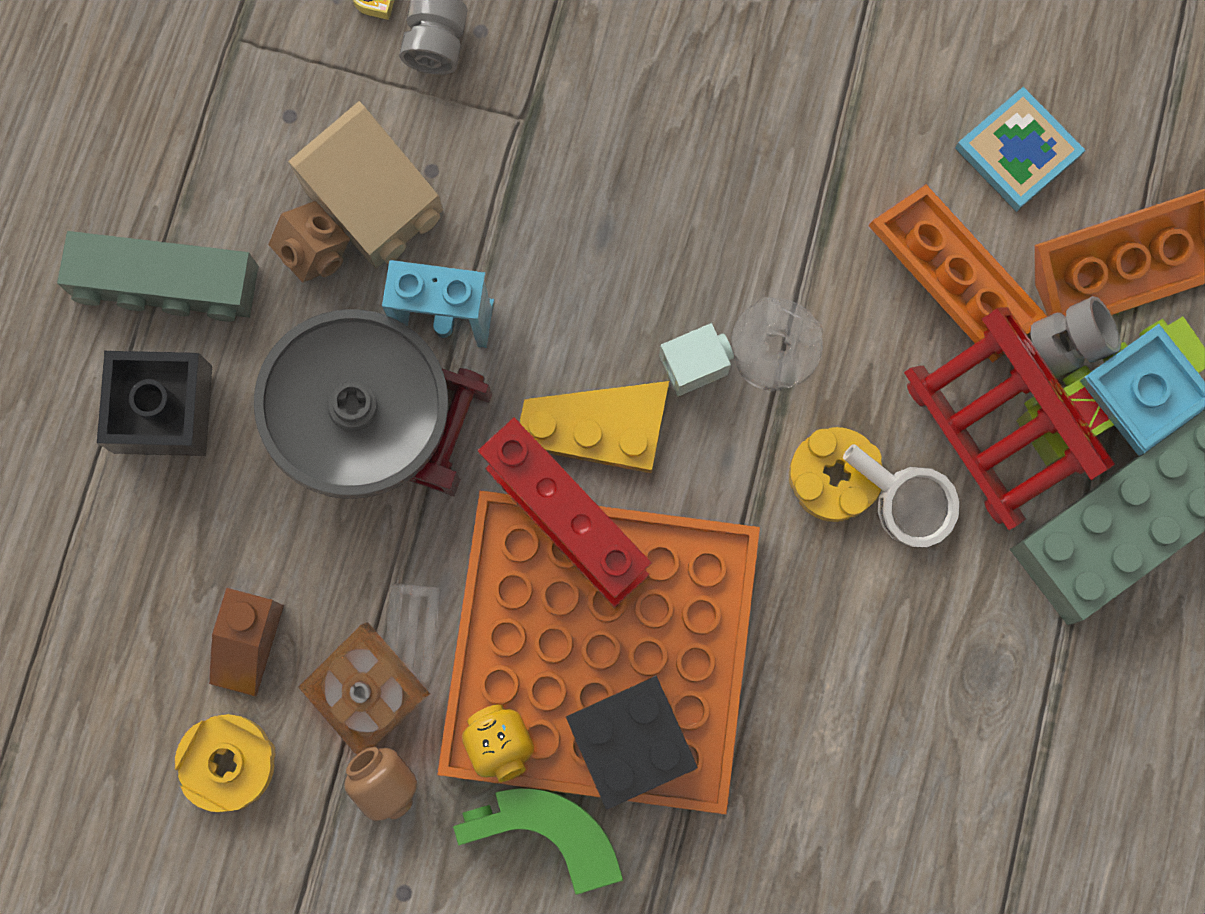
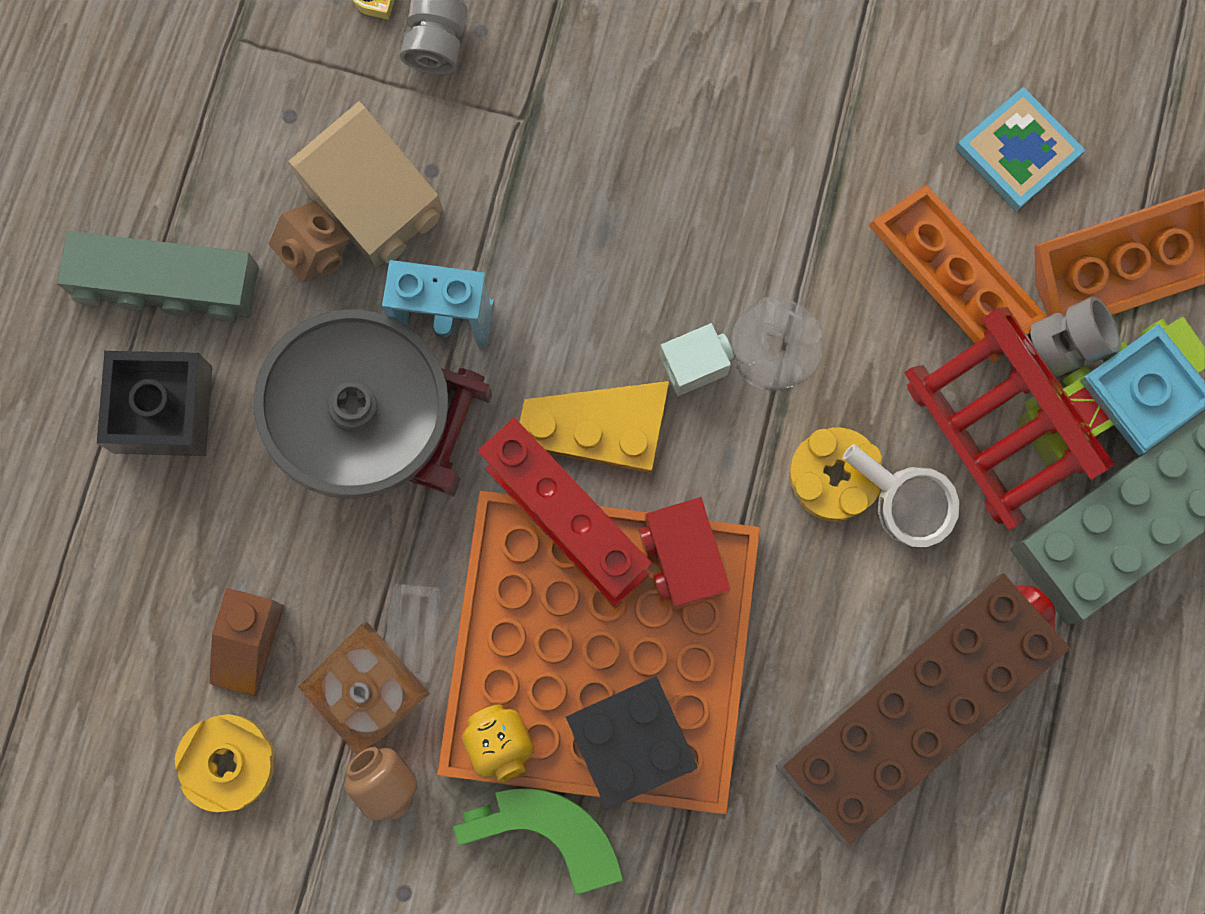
none -> red brick [639,497,731,611]
none -> reddish brown piece [776,573,1070,845]

